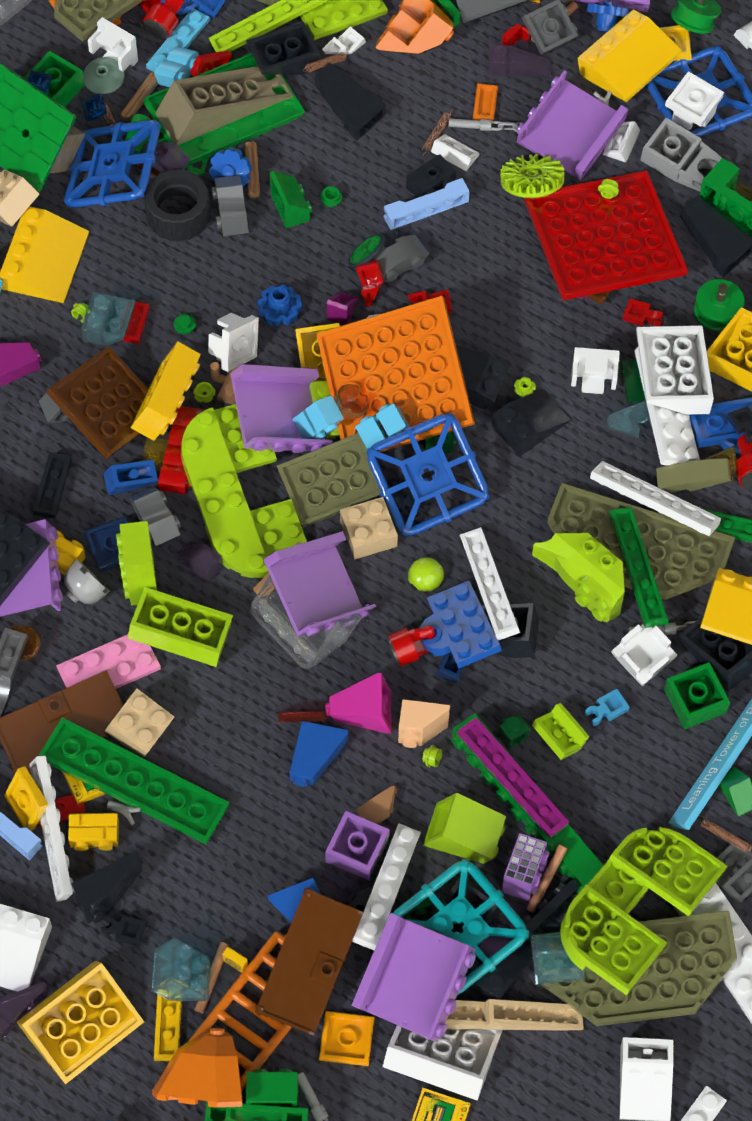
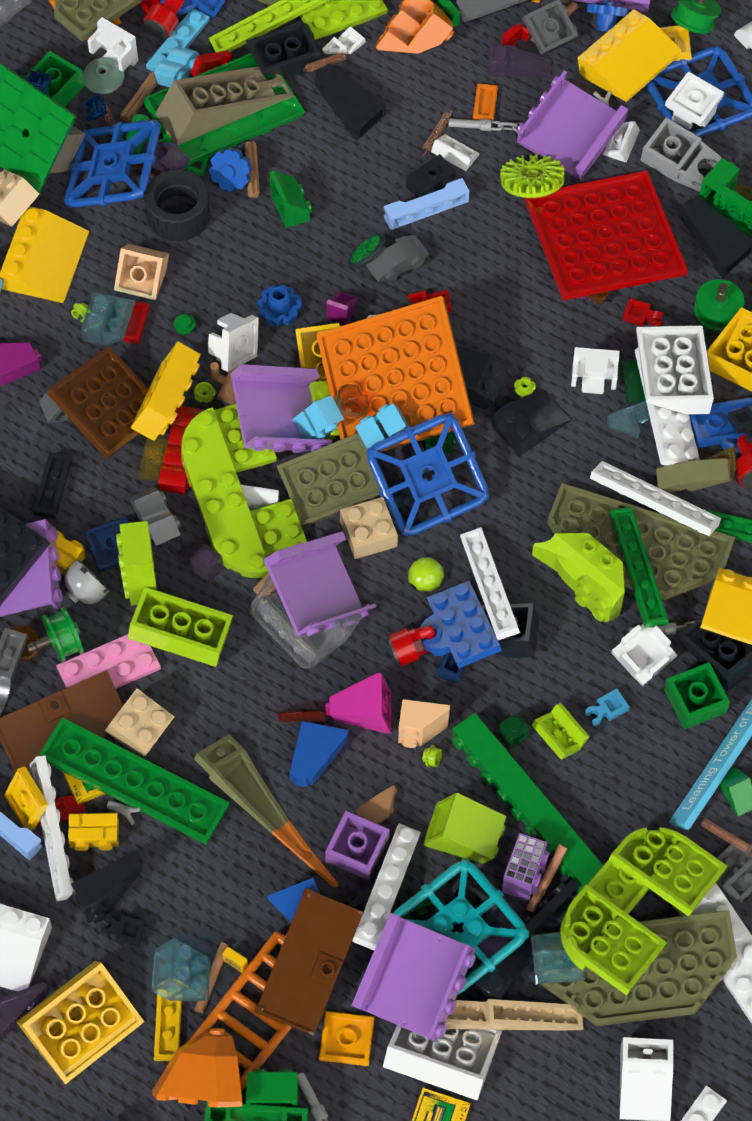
blue slope [103,460,158,495] -> none
dark grey brick [211,175,249,236] -> none
green plate [320,186,342,207] -> none
red slope [356,260,384,307] -> none
magenta plate [457,717,569,839] -> none
lime plate [598,179,619,199] -> none
none -> green wheel [26,606,84,662]
none -> light nougat slope [114,244,169,300]
none -> olive plate [194,734,338,887]
none -> white slope [241,485,279,510]

